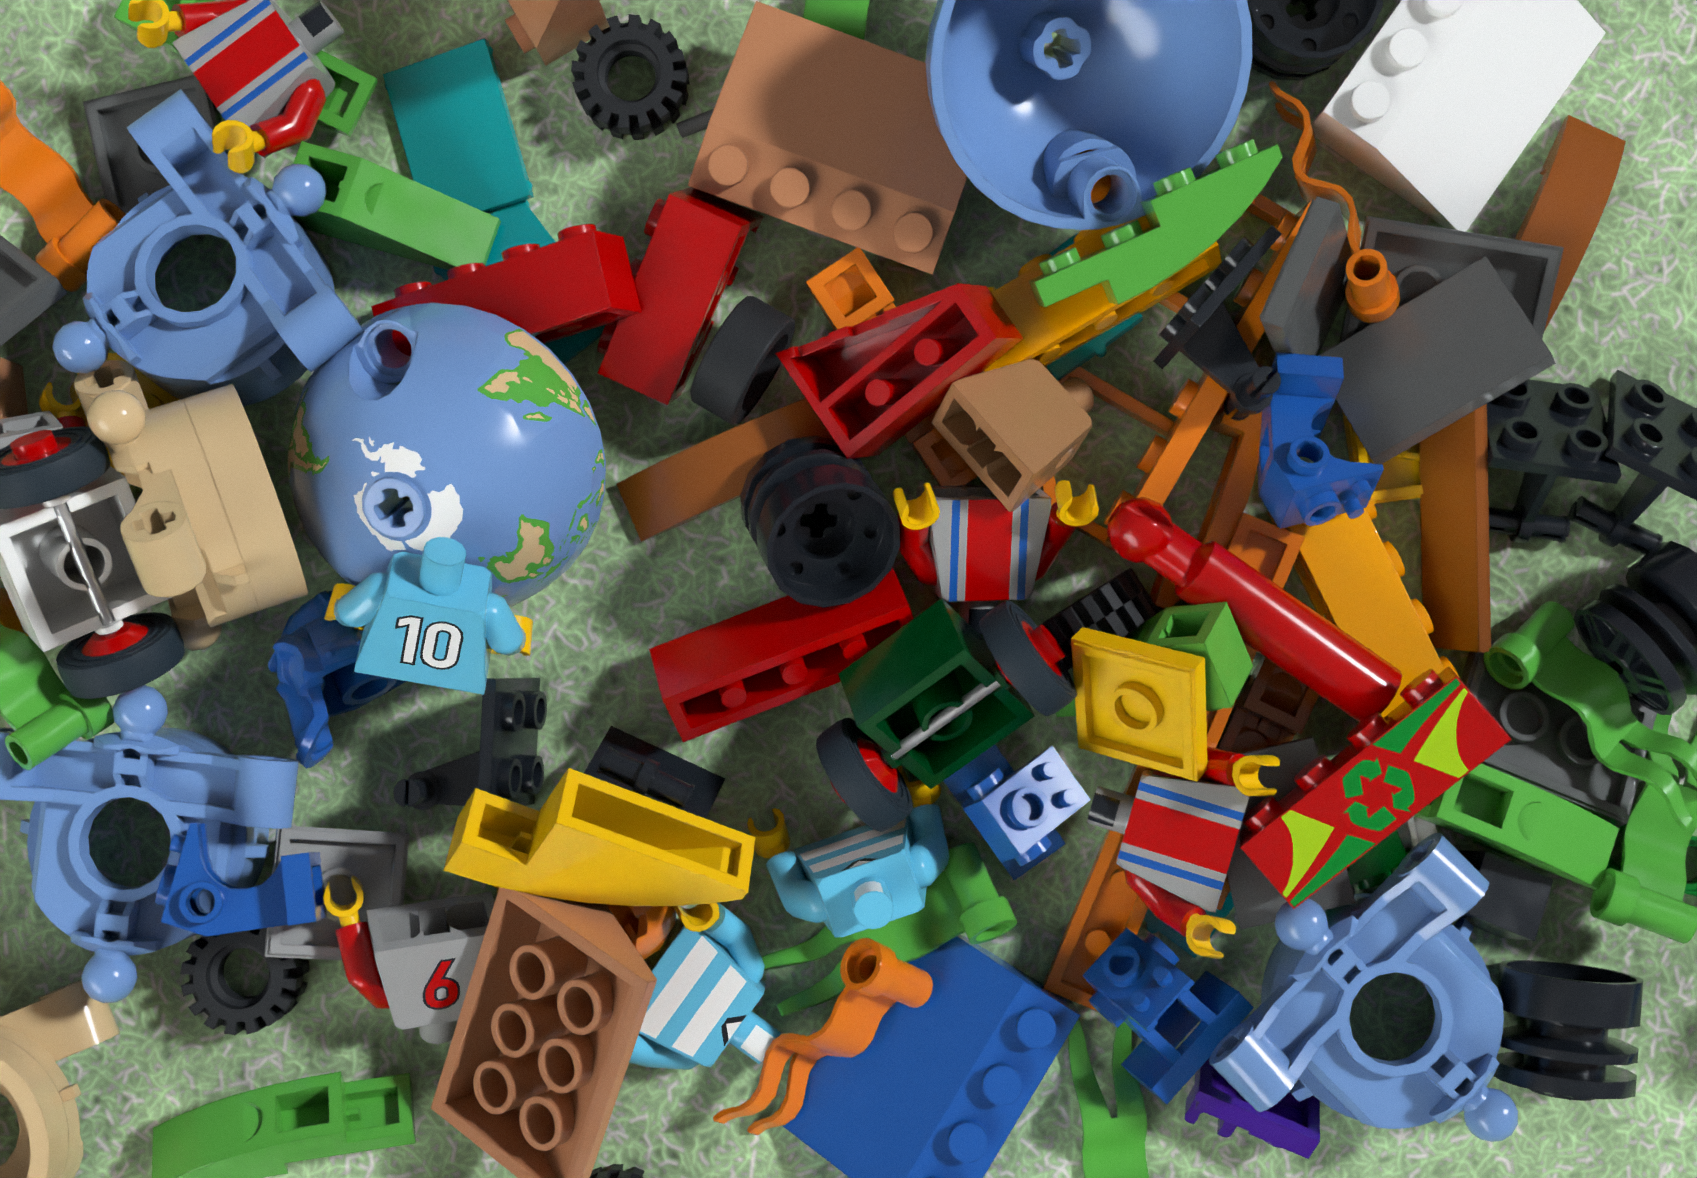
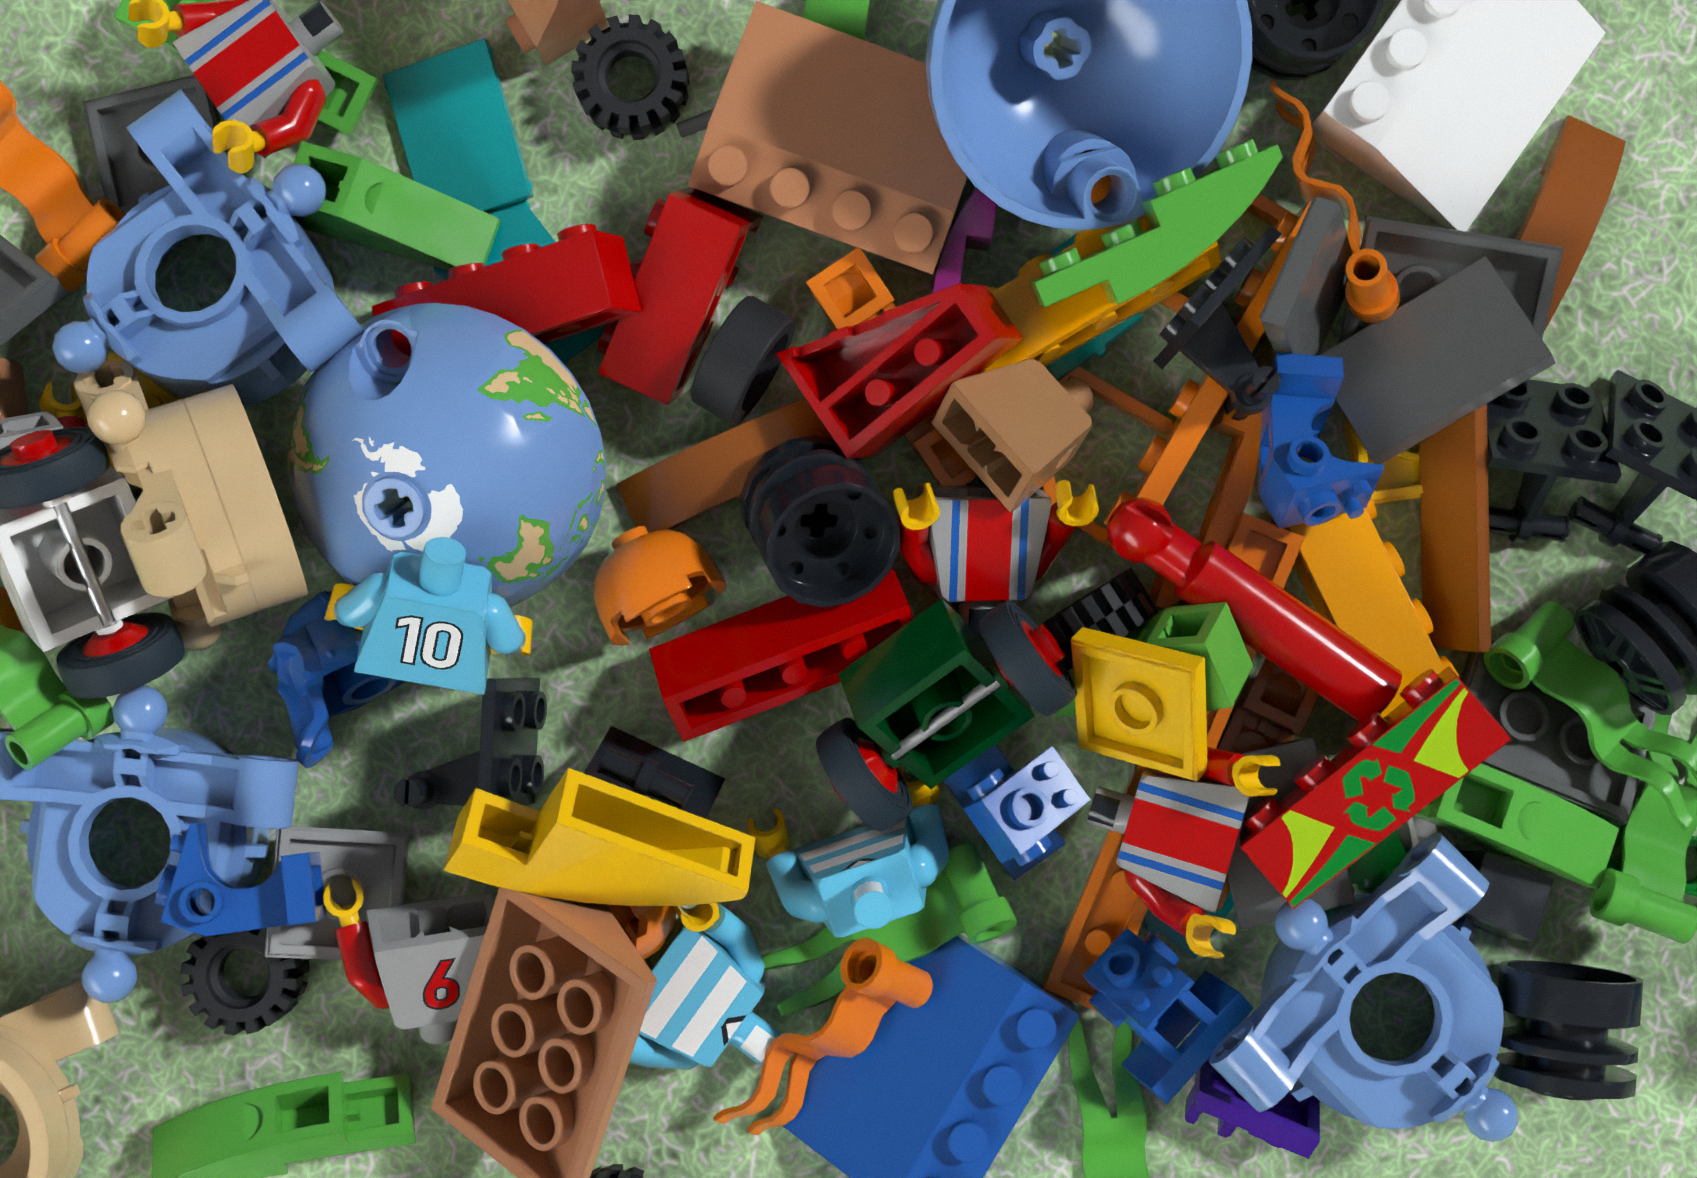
none -> orange cylinder [593,526,726,646]
none -> magenta slope [932,188,997,293]

